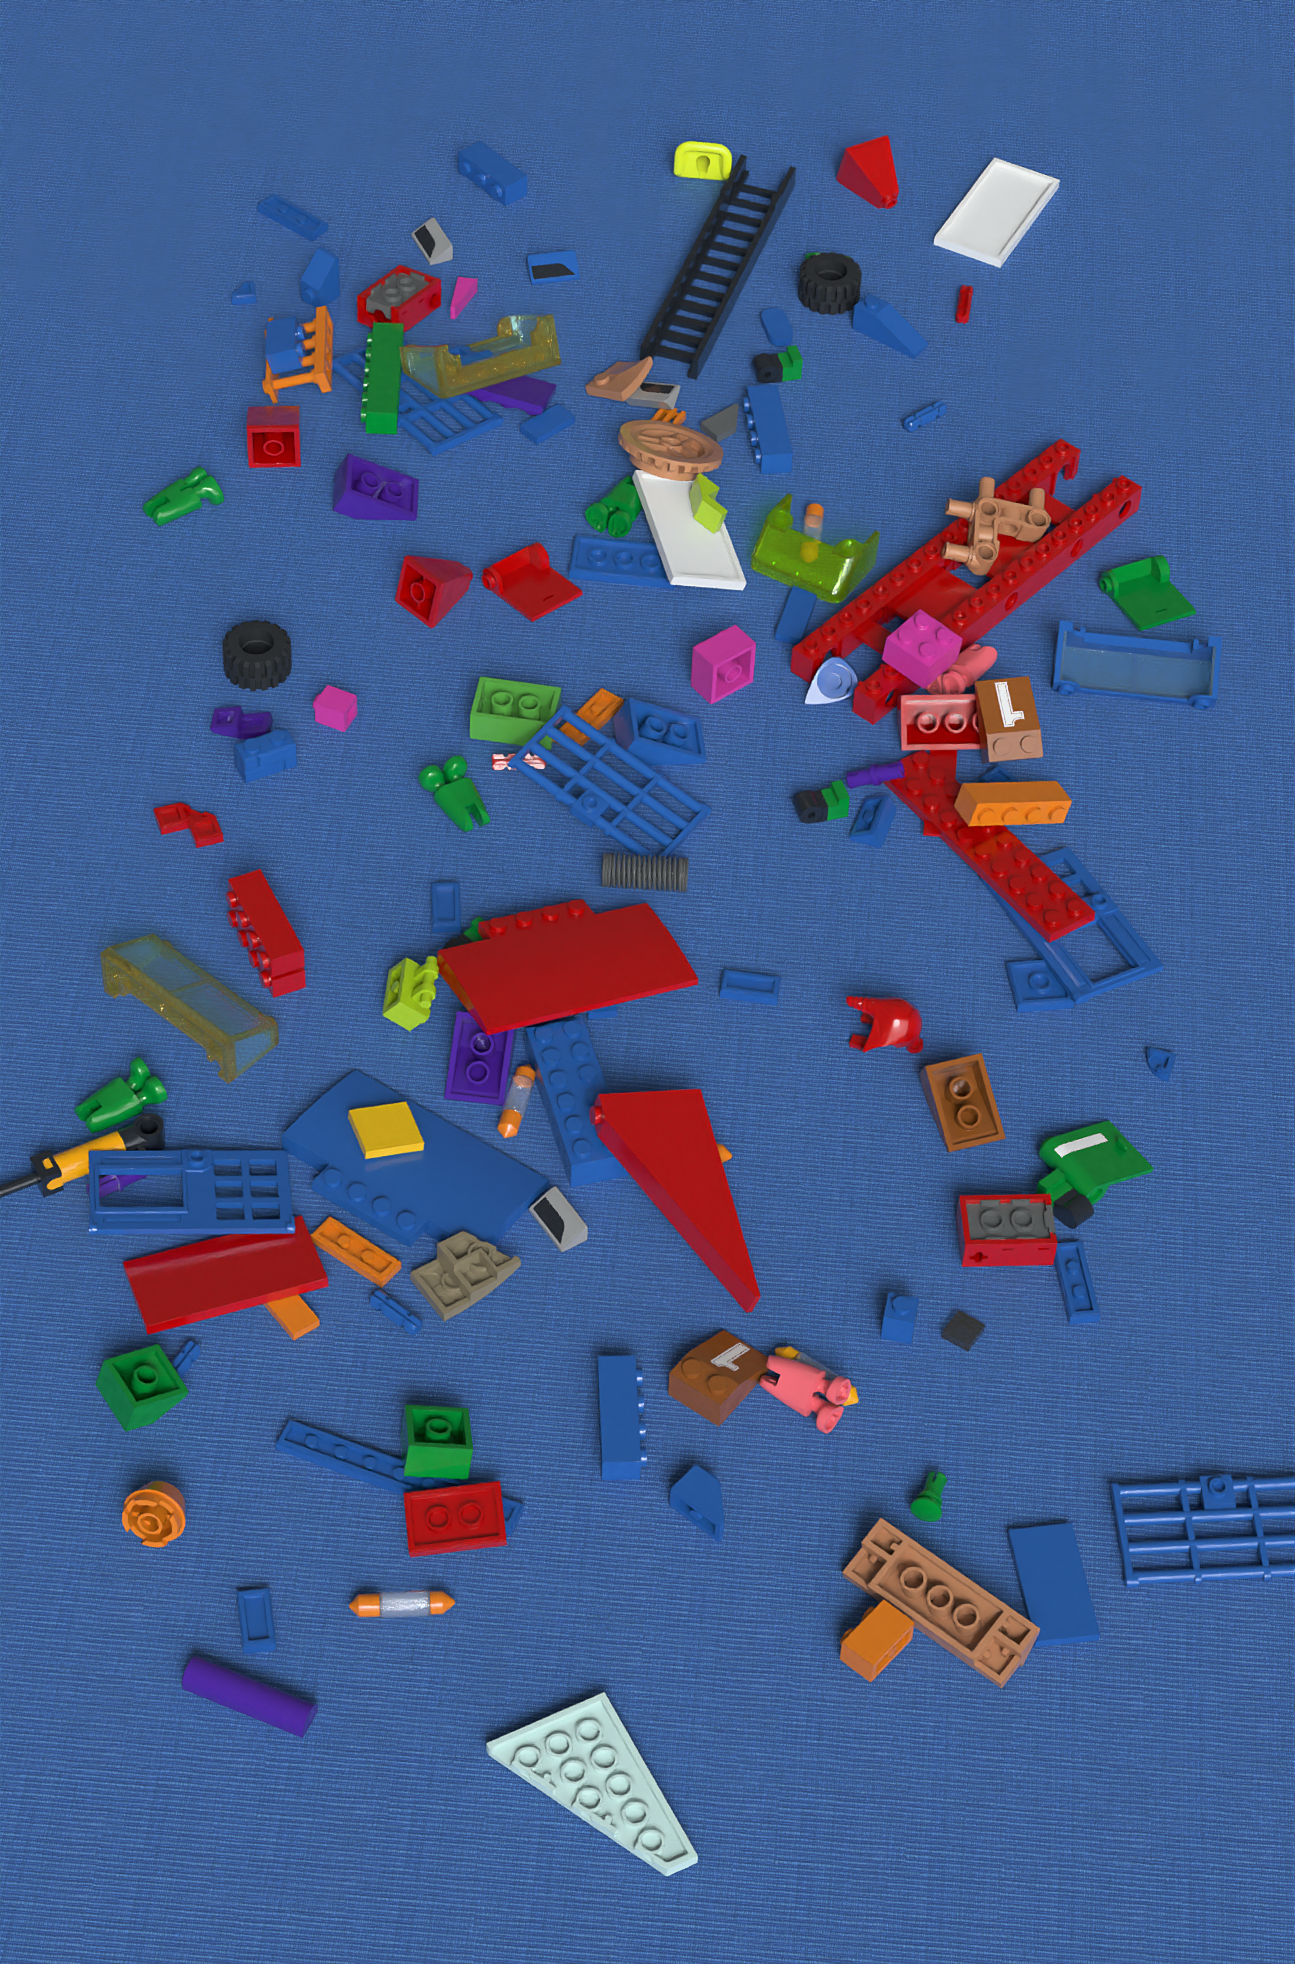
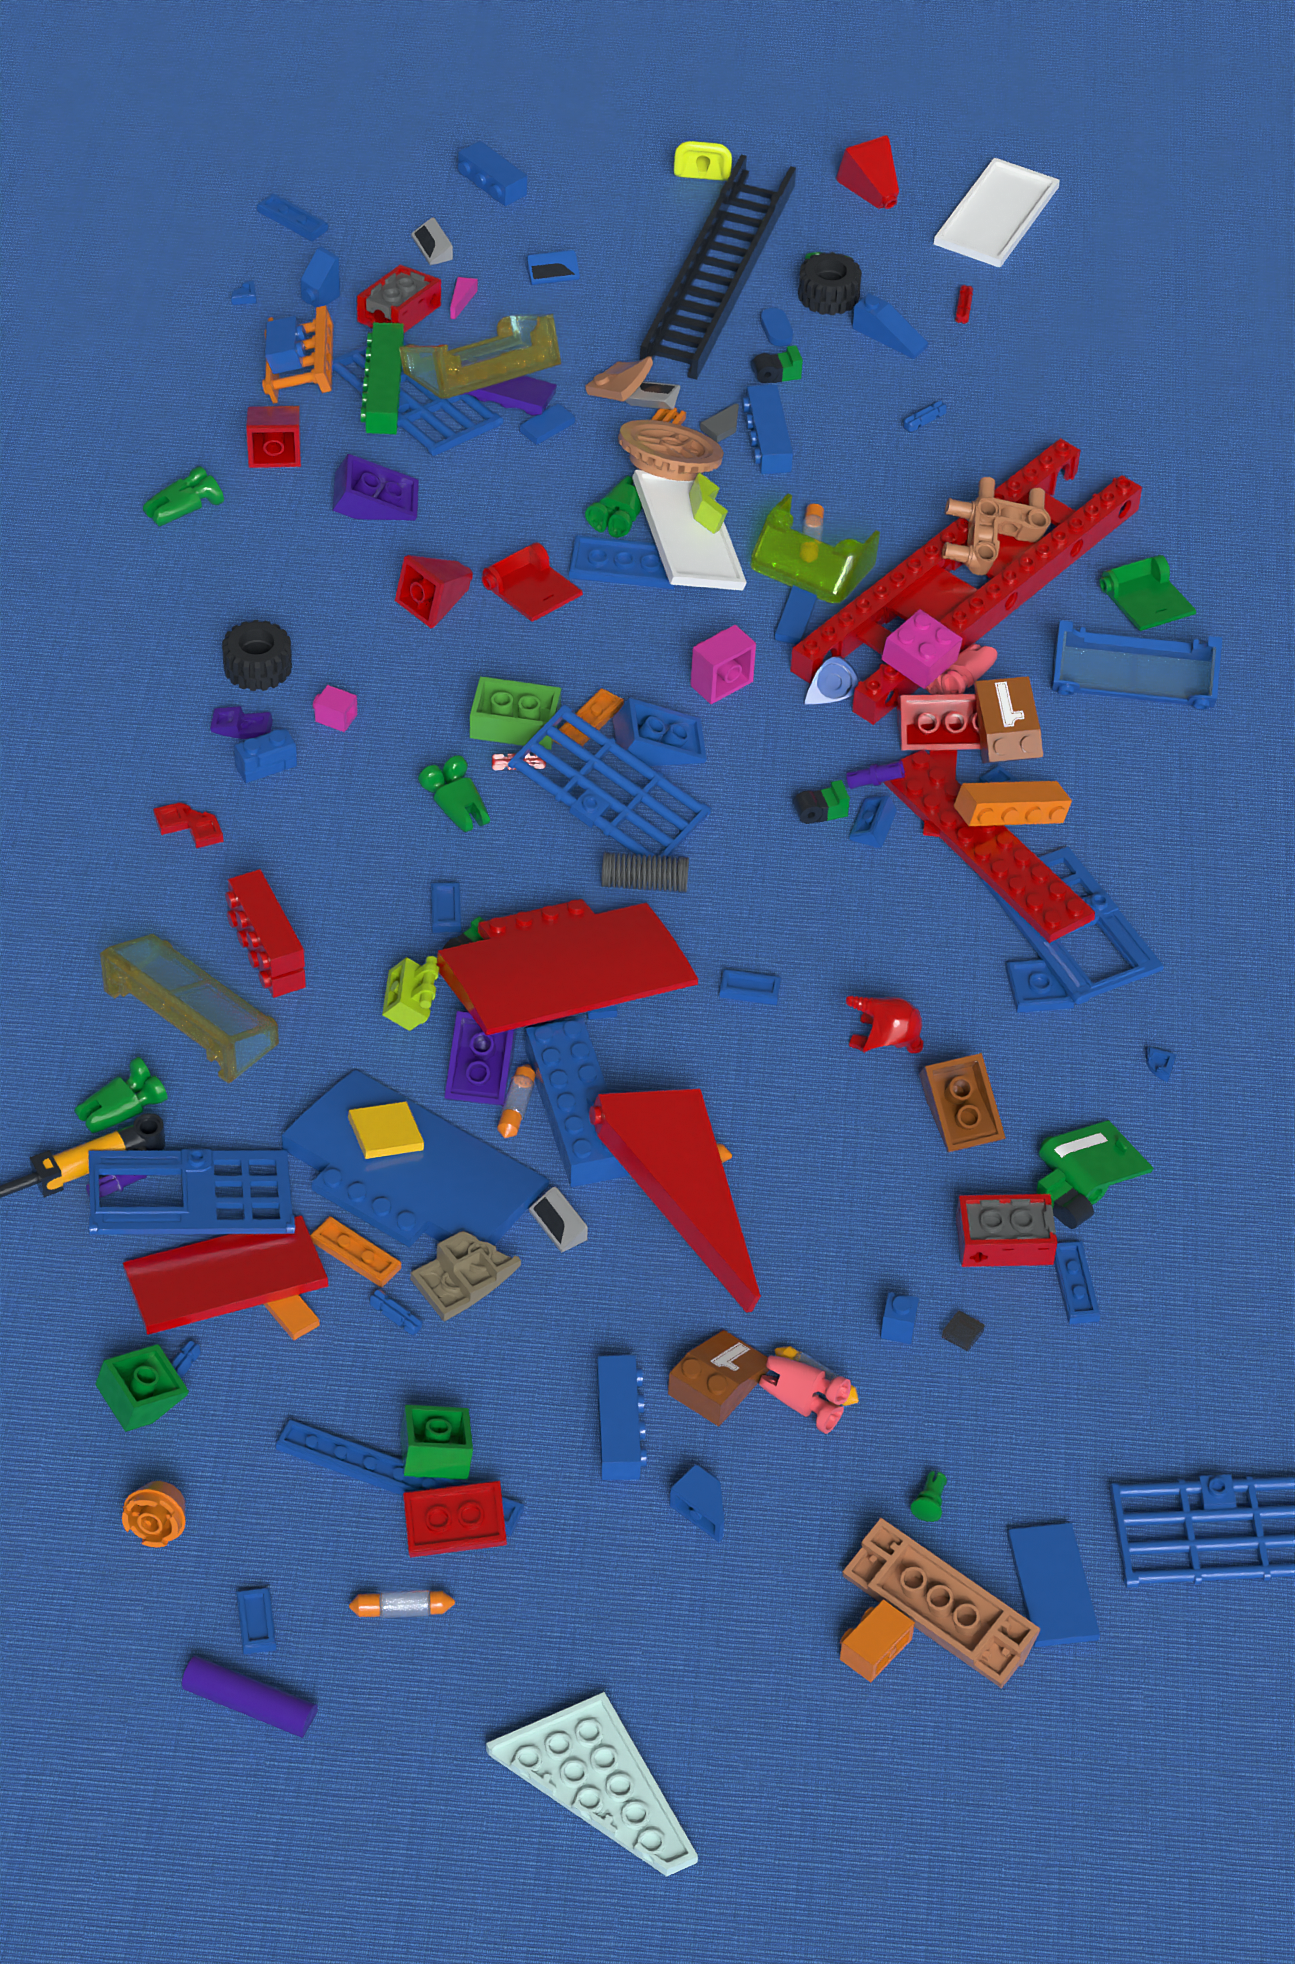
blue tile [439,345,493,369] -> none

